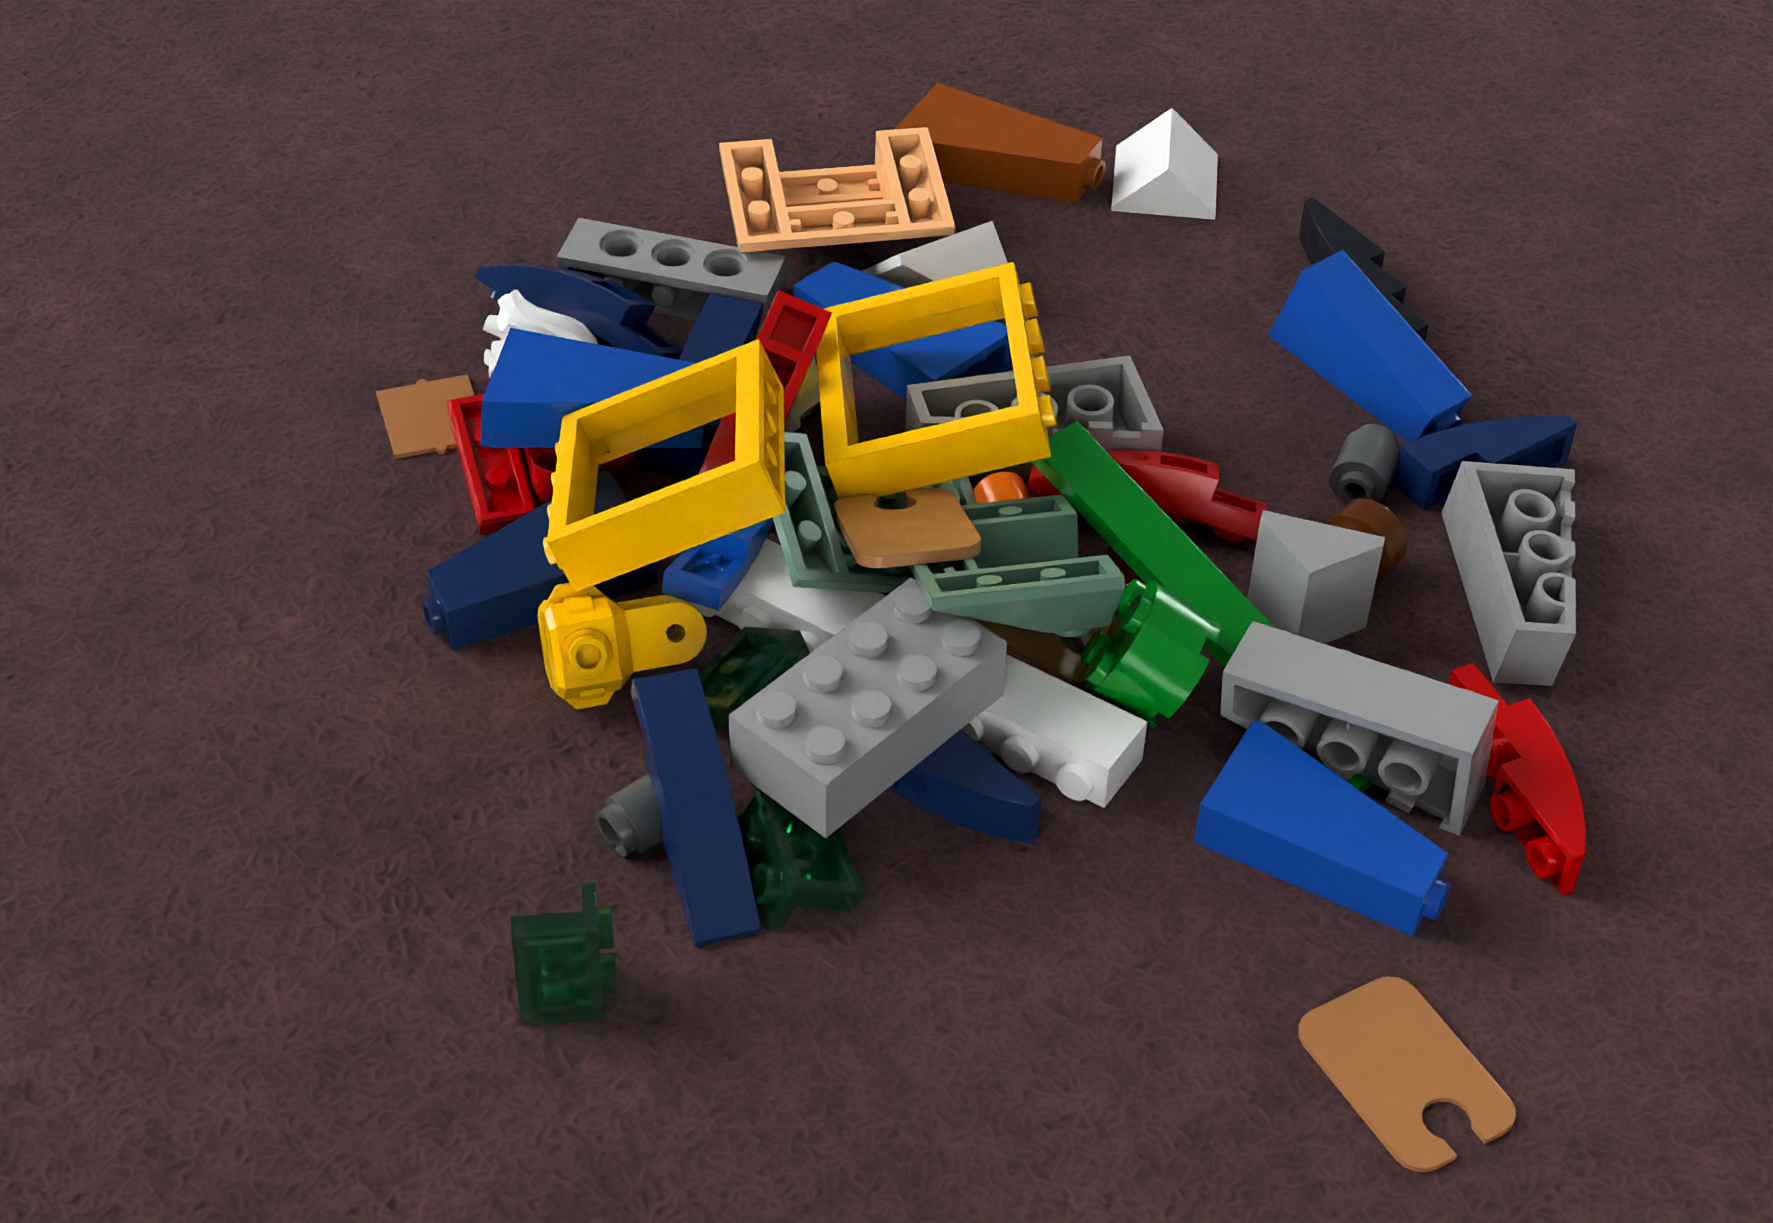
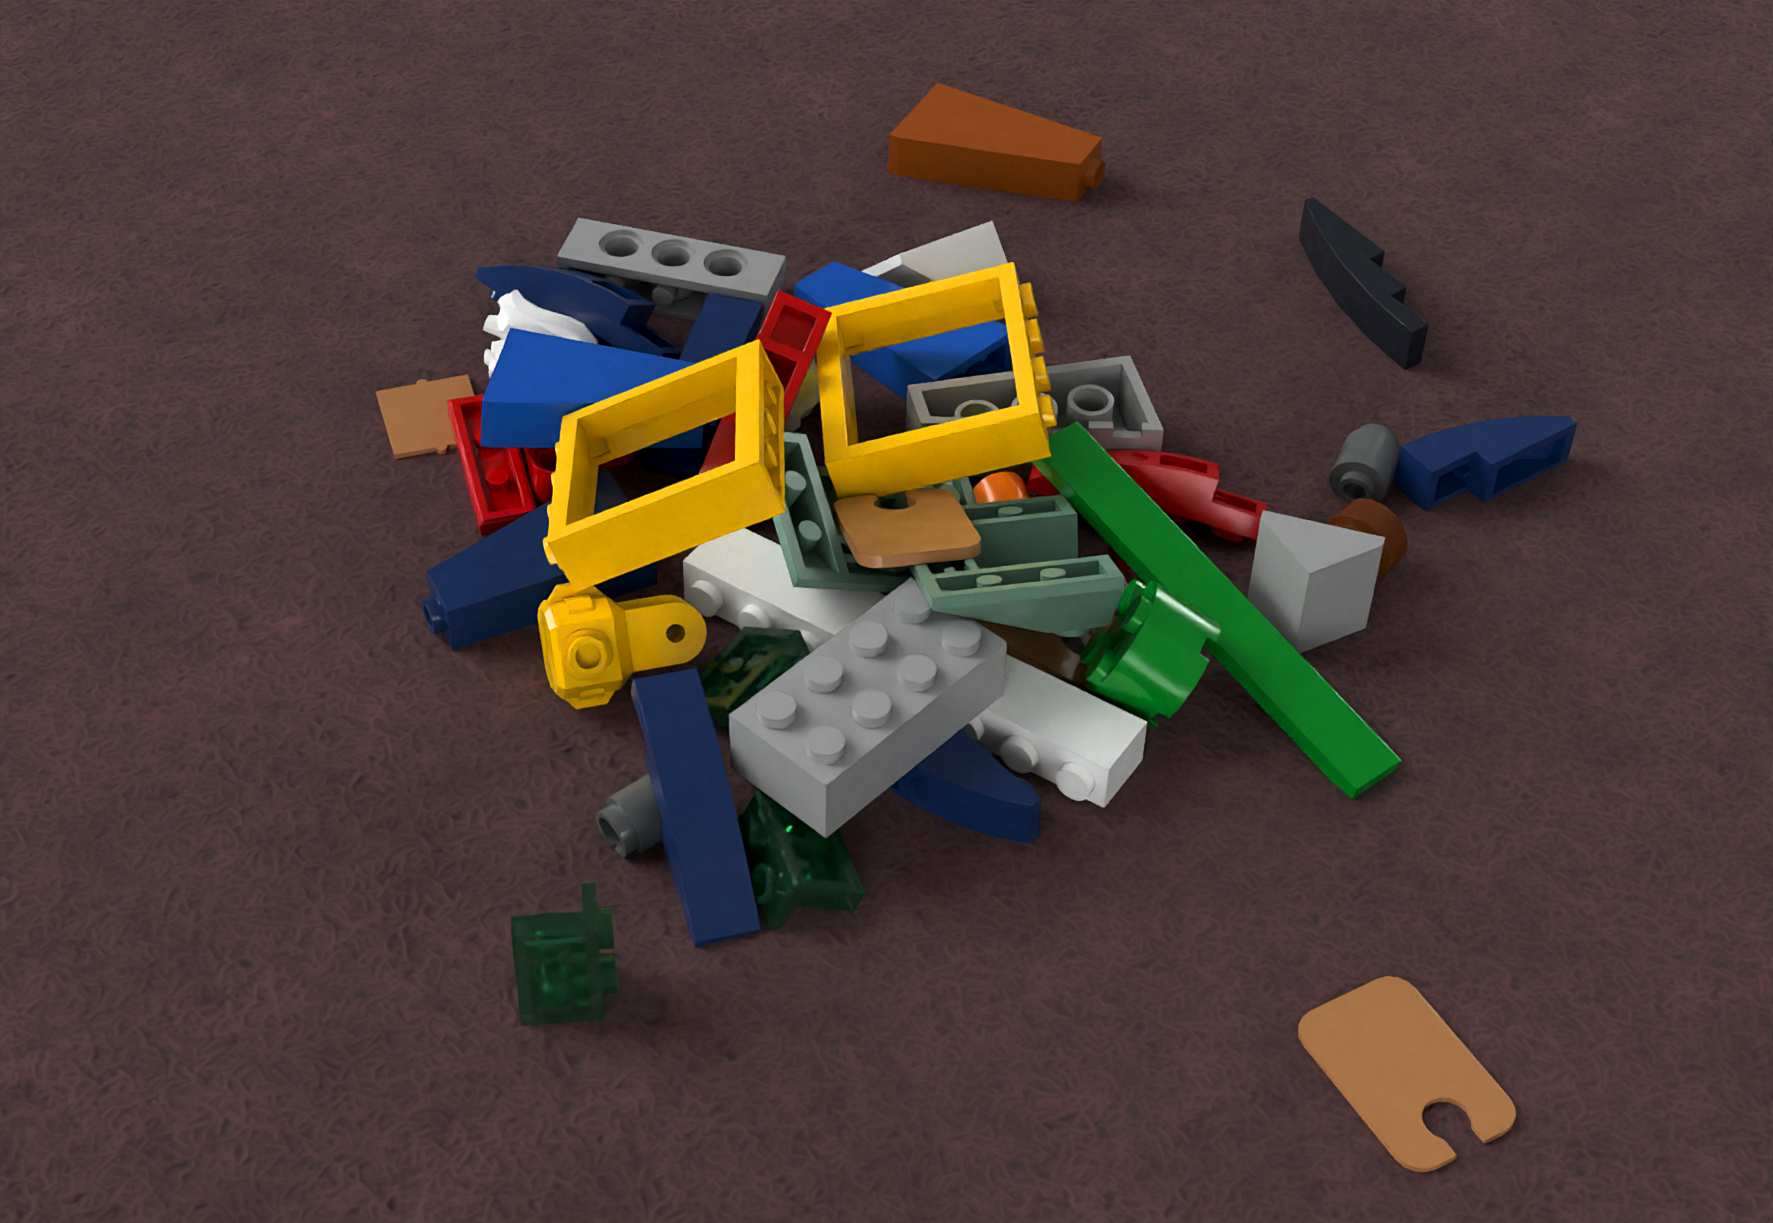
blue slope [662,518,773,611] -> none
light nougat slope [719,127,955,253] -> none
white slope [1111,108,1218,220] -> none
blue slope [1194,720,1451,937] -> none
light grey wedge [1220,621,1499,836] -> none
blue slope [1268,250,1472,443] -> none
light grey wedge [1441,461,1576,686] -> none
red slope [1449,663,1586,896] -> none

